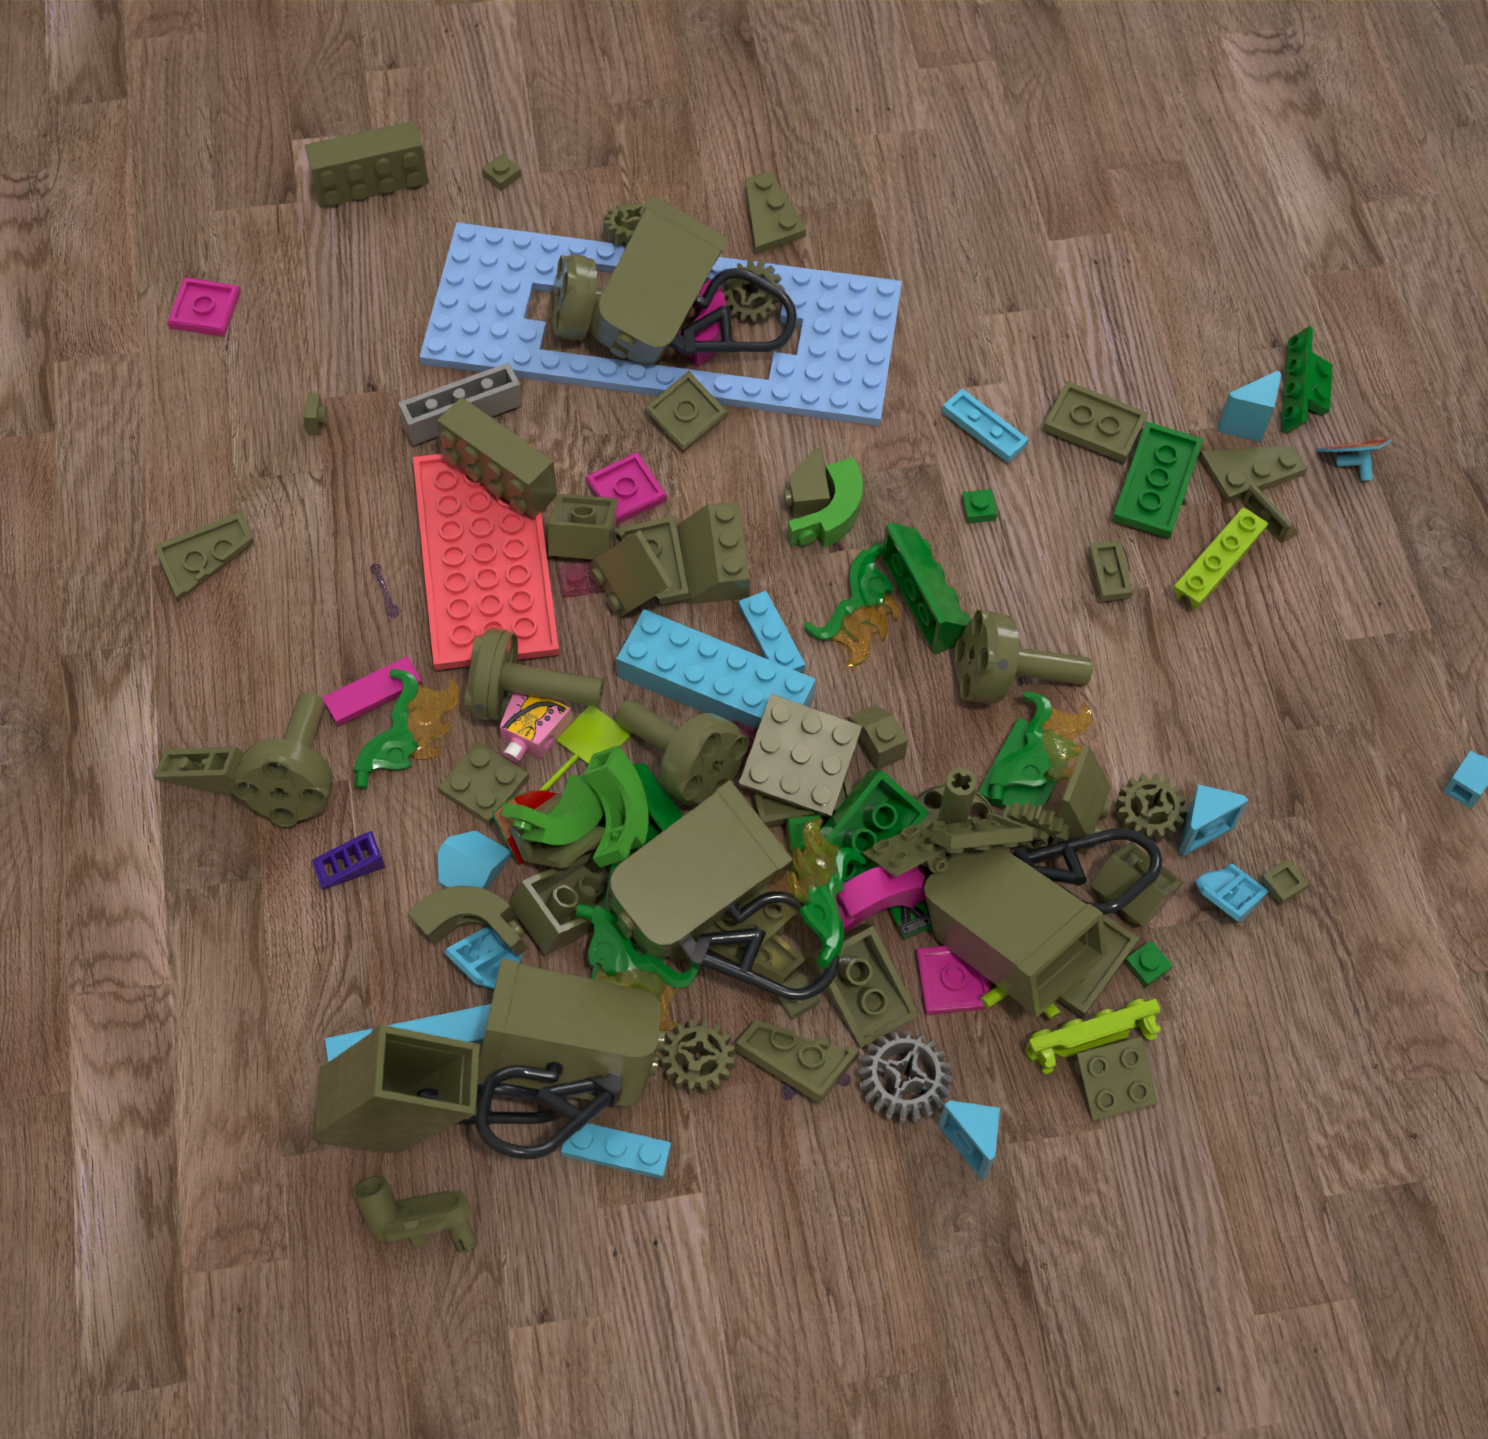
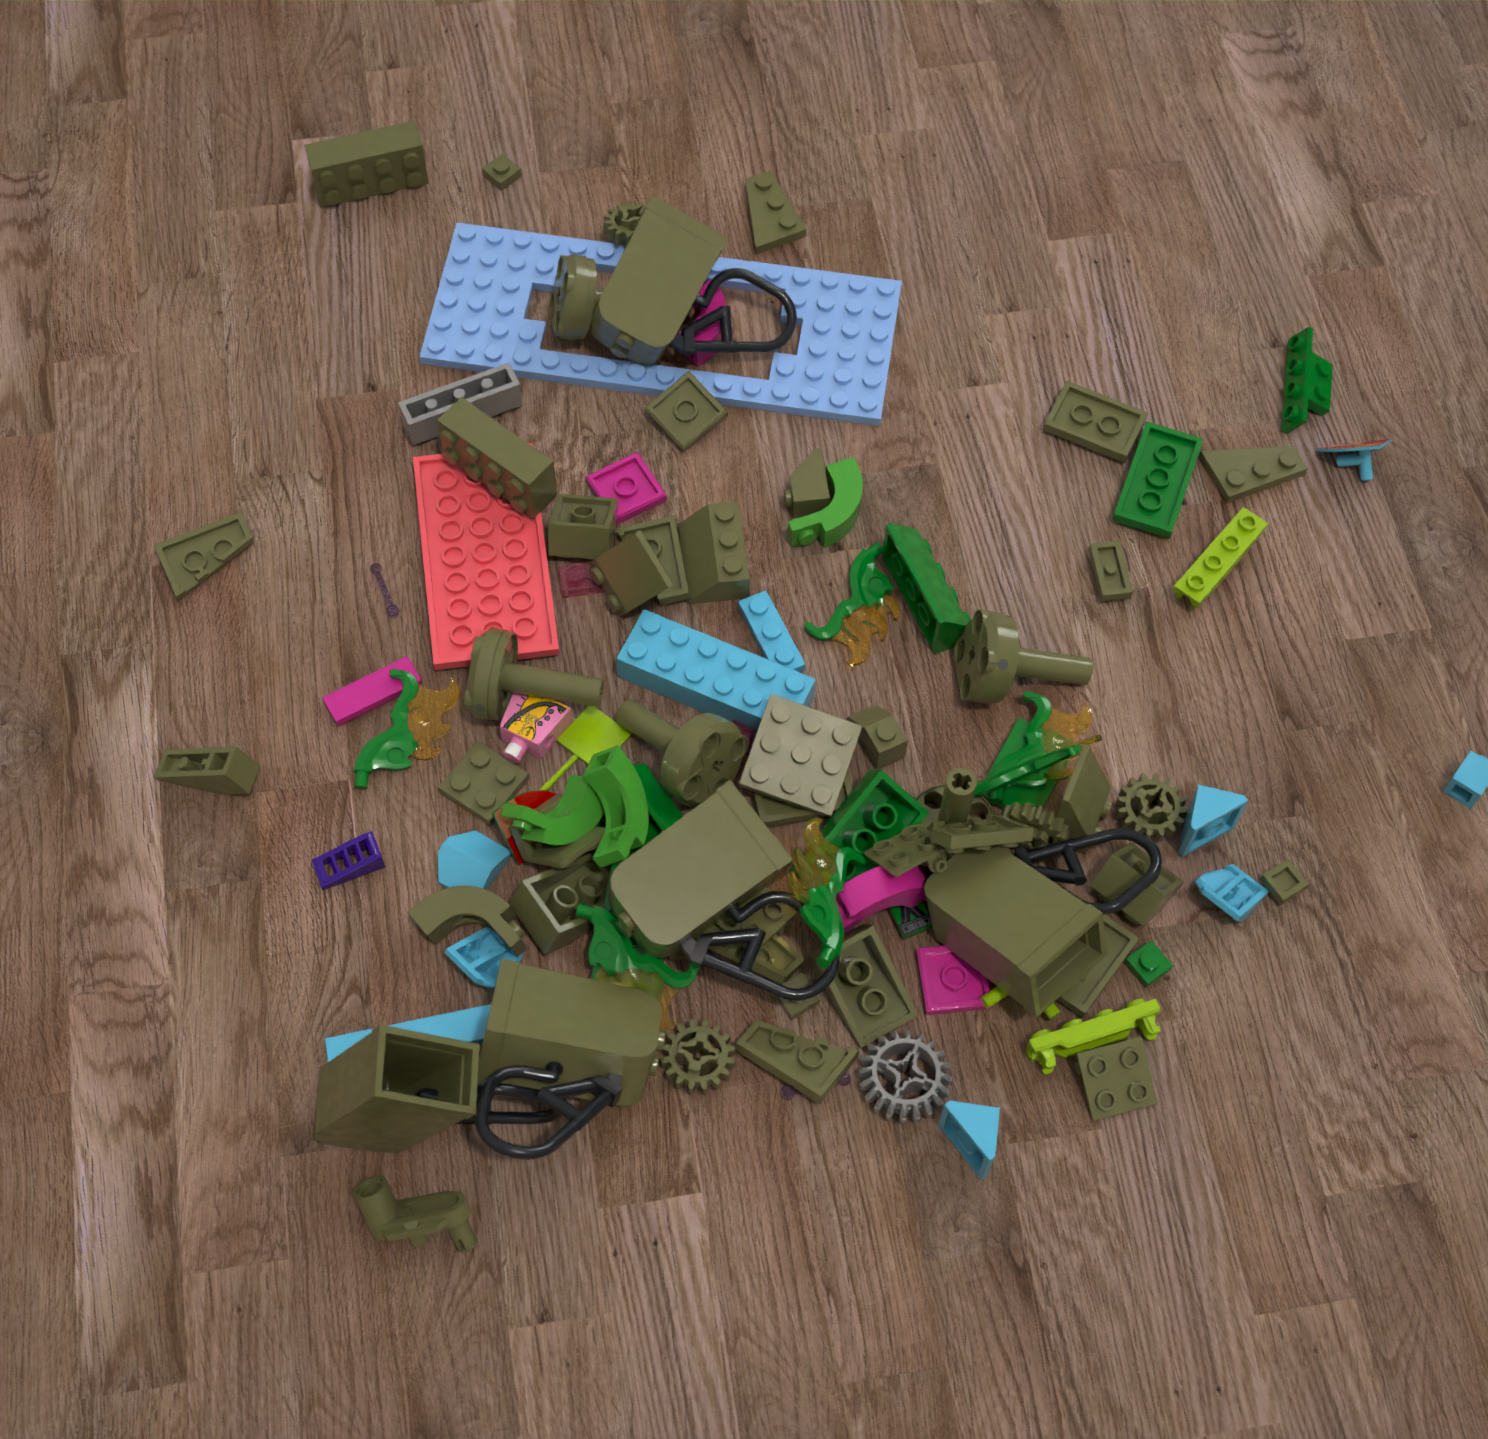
dark pink tile [167,277,241,337] -> none
olive piece [232,693,333,827] -> none
olive plate [304,393,328,435] -> none
medium azure plate [561,1123,672,1180] -> none
olive gear [722,259,785,324] -> none
green plate [786,814,822,851] -> none
medium azure plate [942,388,1029,463] -> none
green plate [961,489,998,524] -> none
medium azure slope [1217,371,1282,442] -> none
olive slope [1243,483,1298,543] -> none
none -> green piece [974,735,1102,798]

